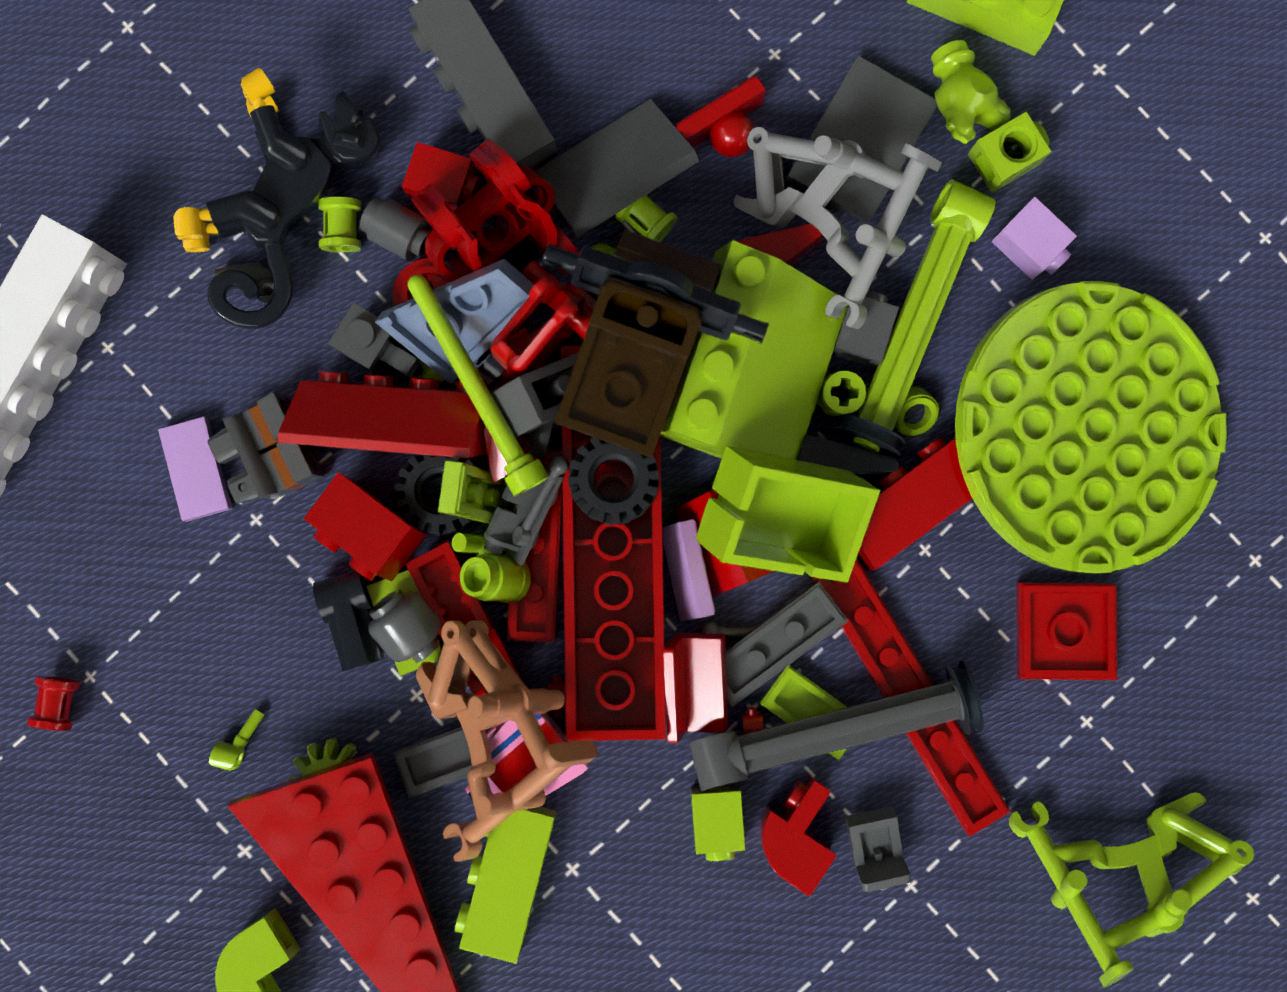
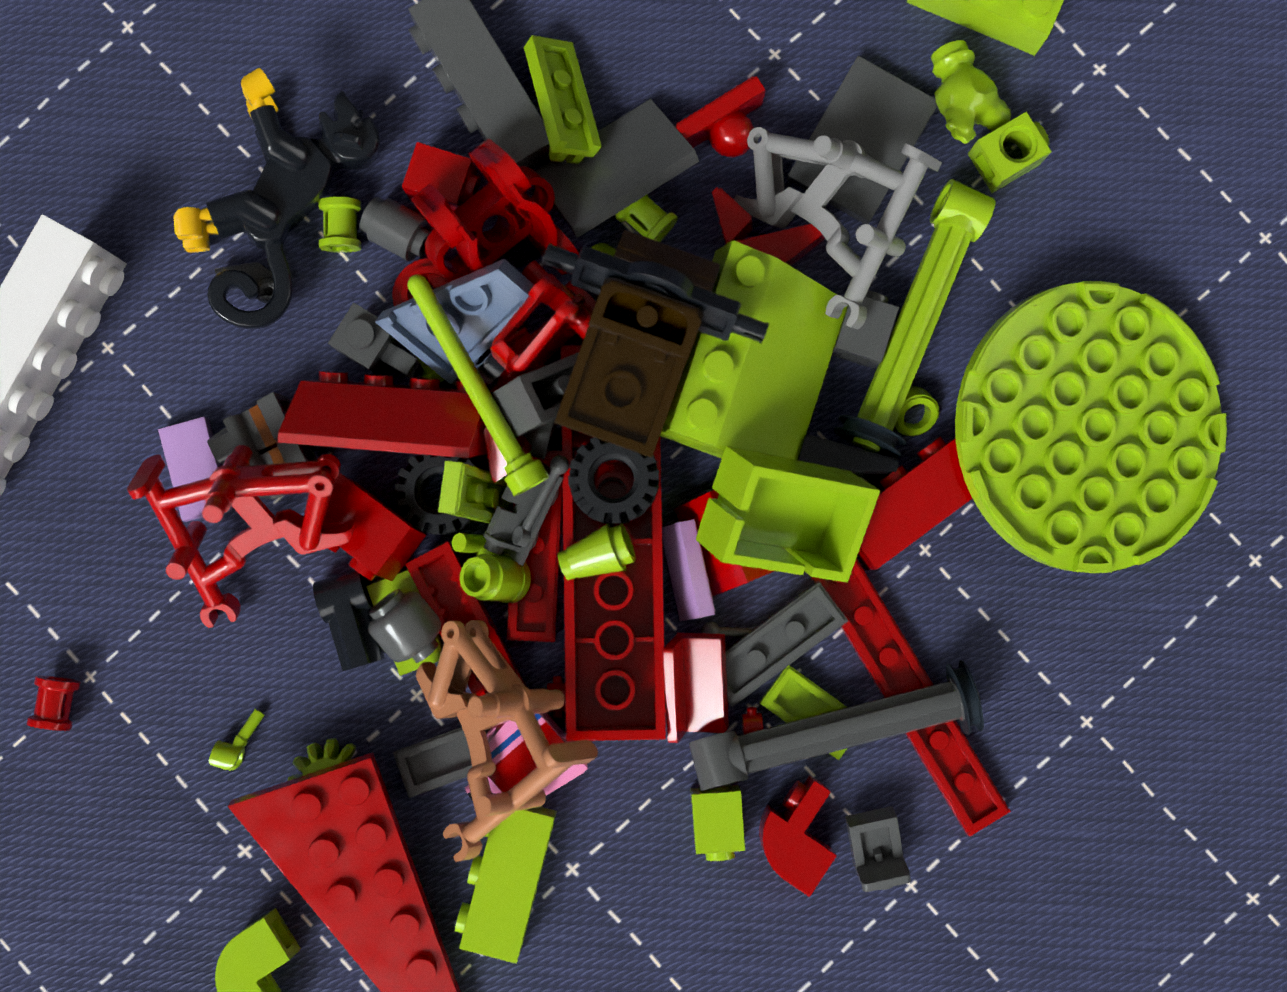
lime bush [816,371,866,416] -> none
lavender brick [991,197,1077,280] -> none
lime piece [1009,792,1254,988] -> none
red tile [1016,583,1117,680] -> none
none -> red piece [127,445,355,628]
none -> lime hinge [524,35,602,164]
none -> lime cone [558,523,636,580]
none -> red slope [712,187,753,245]

